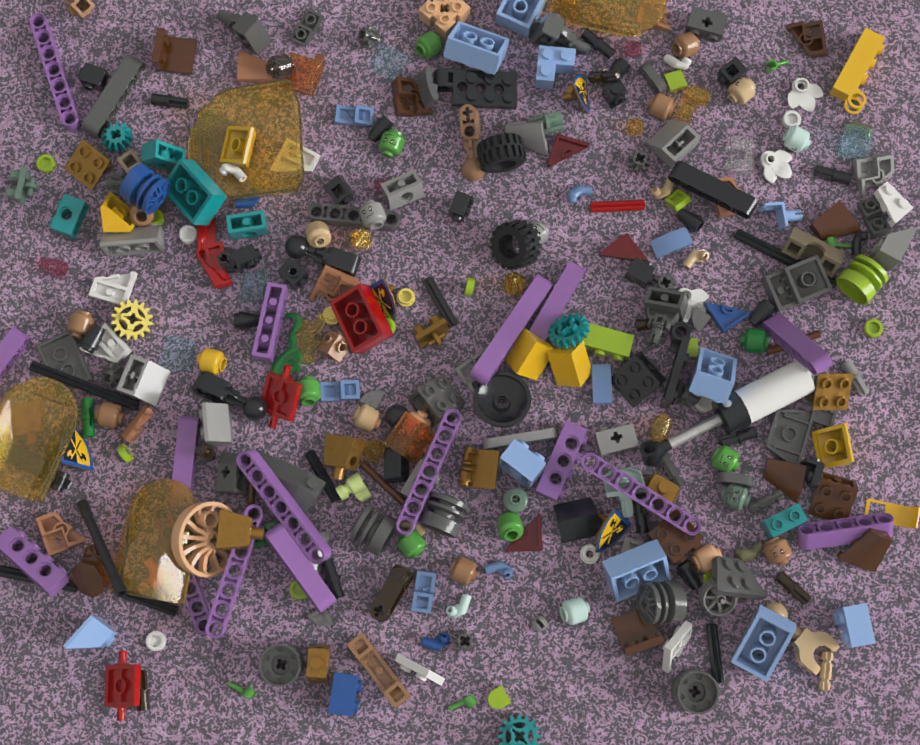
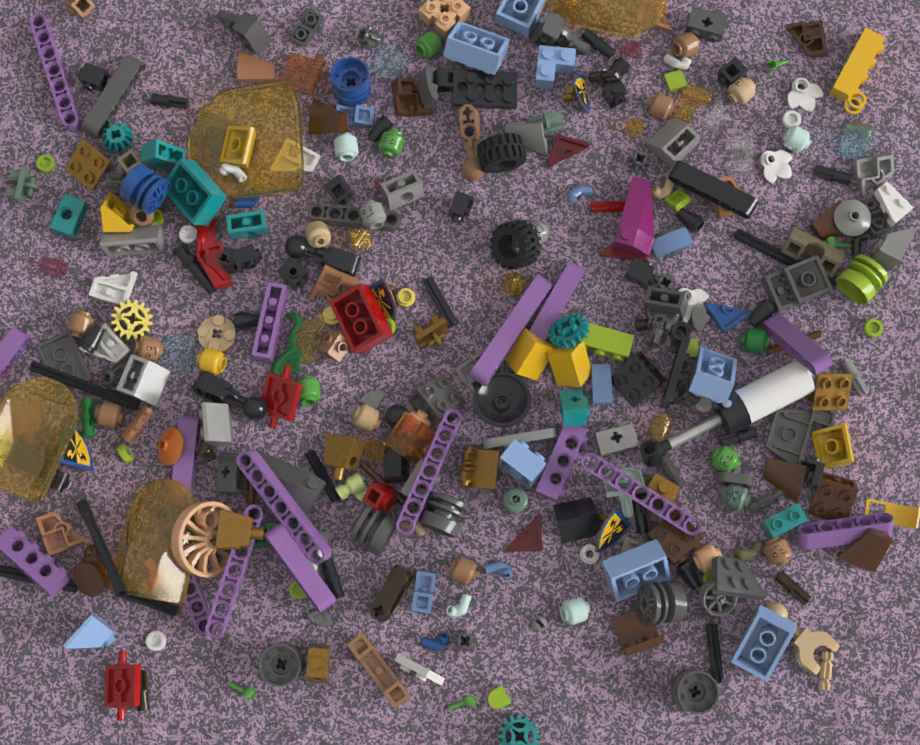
reddish brown bracket [151,27,197,75] -> none
clear light blue piece [240,269,268,304] -> none
clear smoke head [266,54,295,80] -> none
medium blue slope [320,380,360,402] -> none
blue brick [328,672,362,717] -> none
bright green head [397,529,426,559] -> none
lime tile [464,277,475,297] -> none
bright green head [497,512,524,541] -> none
dark grey beam [639,62,667,94] -> none
white wing [662,621,693,673] -> none
tan arm [682,249,710,270] -> none
light blue bracket [758,202,803,232] -> none
light blue brick [832,603,876,648] -> none
none -> medium nougat head [133,336,163,362]
none -> orange dish [157,427,183,466]
none -> black pin [172,243,217,295]
none -> tan plate [197,315,236,353]
none -> reddish brown slope [309,99,348,135]
none -> blue wheel [330,57,371,107]
none -> light aqua head [334,132,359,162]
none -> red brick [362,483,398,511]
none -> teal brick [559,389,590,427]
none -> magenta wedge [613,176,654,257]
none -> clear tile [700,97,726,135]
none -> light grey dish [833,200,871,237]

